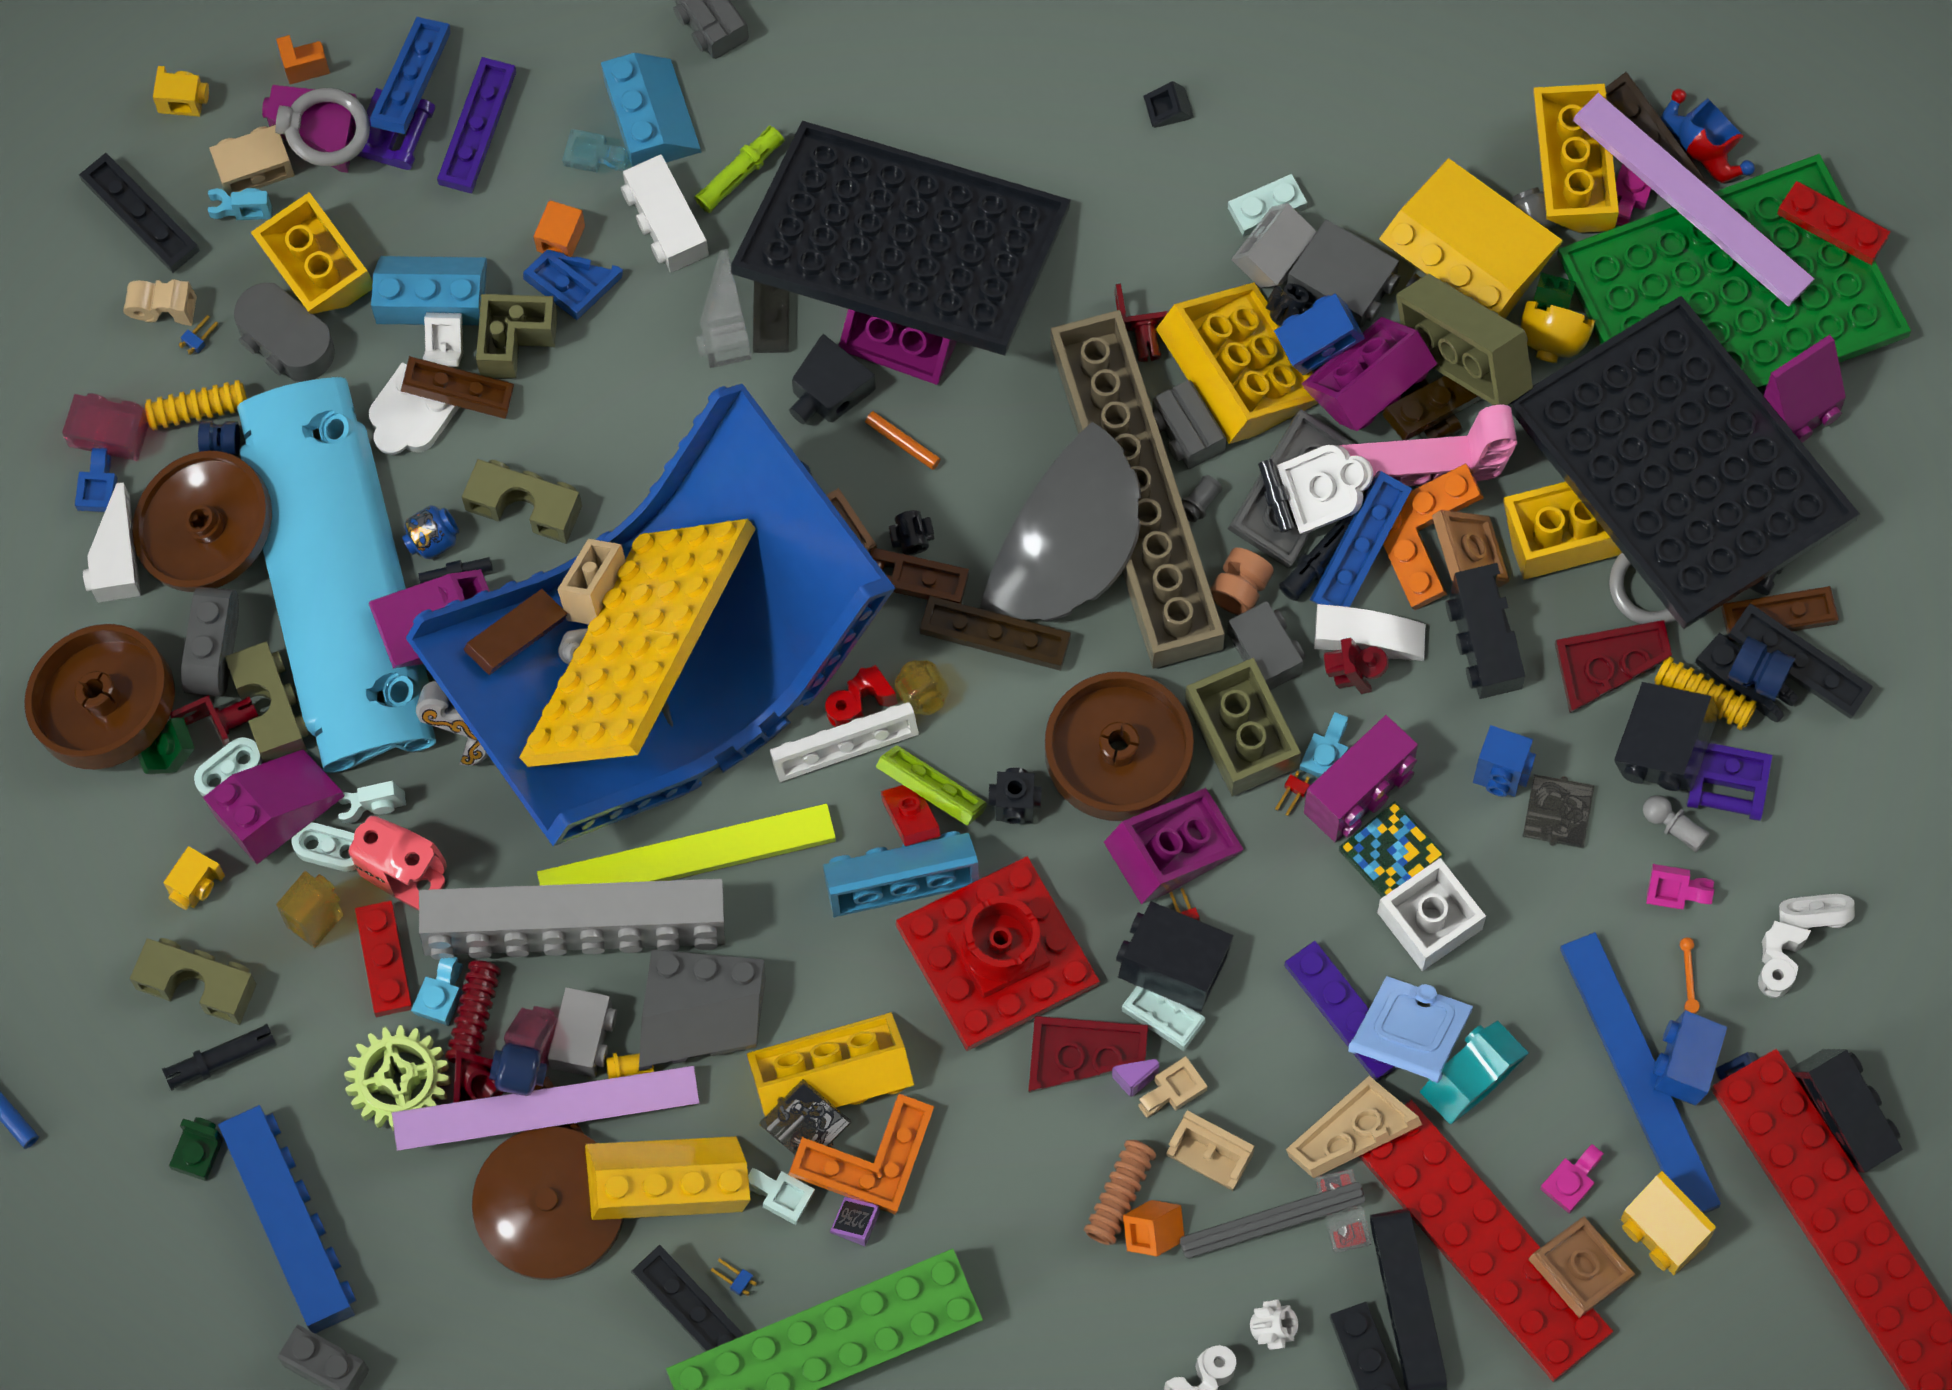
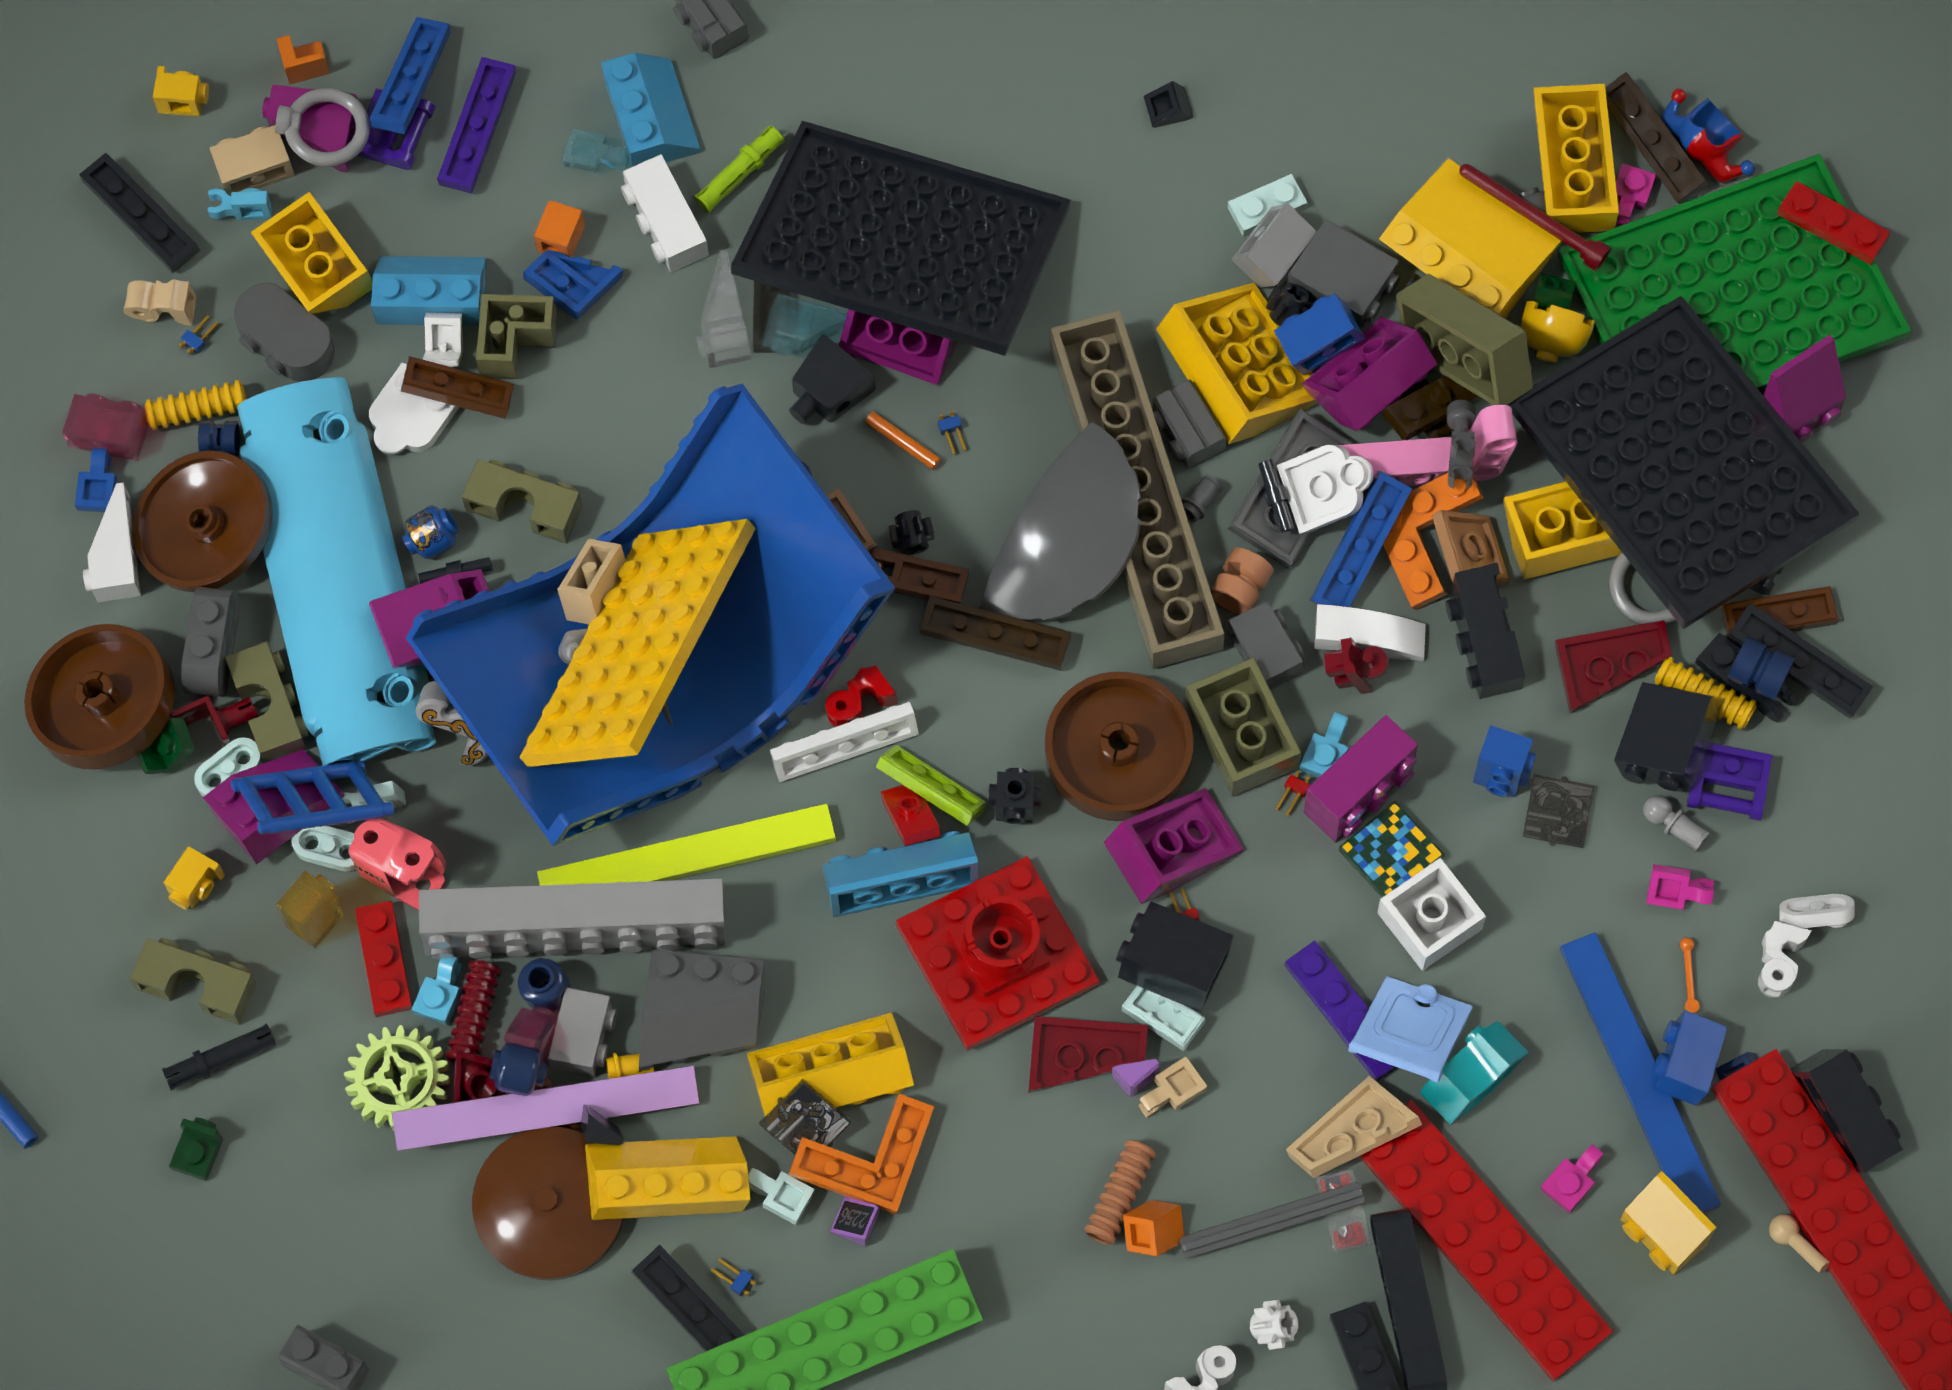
blue brick [218,1105,357,1334] -> none
reddish brown tile [464,589,568,675] -> none
clear yellow head [895,660,949,715] -> none
dark red bracket [1114,283,1169,362] -> none
tan hinge [1166,1110,1254,1191] -> none
black pin [1279,514,1355,601] -> none
medium nougat tile [1528,1216,1635,1318] -> none
lavender tile [1573,93,1814,307] -> none
none -> blue bar [231,761,394,834]
none -> dark blue head [518,958,570,1012]
none -> black slope [580,1104,624,1145]
none -> clear light blue slope [762,293,847,355]
none -> blue piece [938,410,966,455]
none -> dark grey bar [1447,400,1476,490]
none -> dark red piece [1459,164,1611,272]
none -> tan bar [1769,1214,1830,1274]

